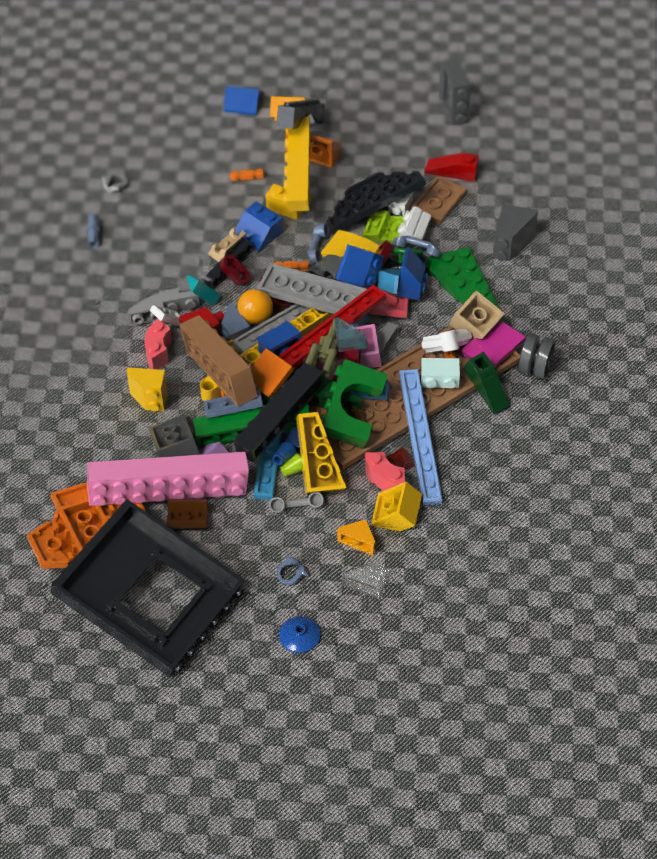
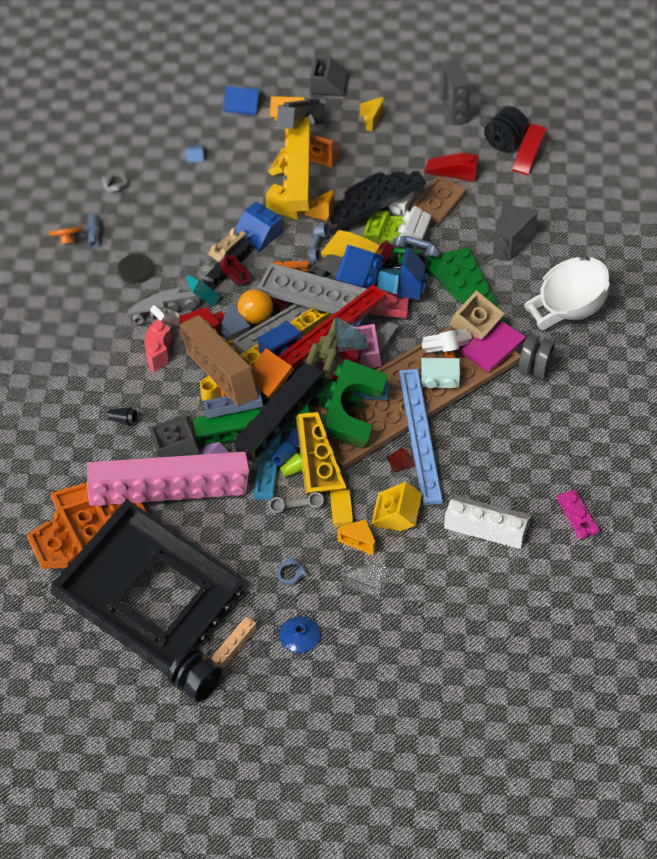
yellow slope [127,367,168,411] -> none
reddish brown bracket [166,499,208,530] -> none
orange axle [230,168,264,181] -> none
coral brick [365,452,405,492] -> none
dark green slope [463,352,510,415] -> none
none -> orange piece [48,227,84,244]
none -> black cone [108,407,138,426]
none -> clear smoke tile [118,254,153,284]
none -> black wheel [167,646,224,703]
none -> medium blue slope [186,145,204,162]
none -> light nougat piece [211,617,257,669]
none -> yellow plate [268,147,288,176]
none -> light orange slope [304,190,335,220]
none -> dark grey slope [310,55,348,95]
none -> yellow tile [330,489,353,527]
none -> yellow slope [360,97,384,132]
none -> white slope [444,495,531,549]
none -> black wheel [484,106,529,152]
none -> red slope [512,123,547,176]
none -> white windscreen [524,257,610,330]
none -> dark pink plate [557,489,599,540]

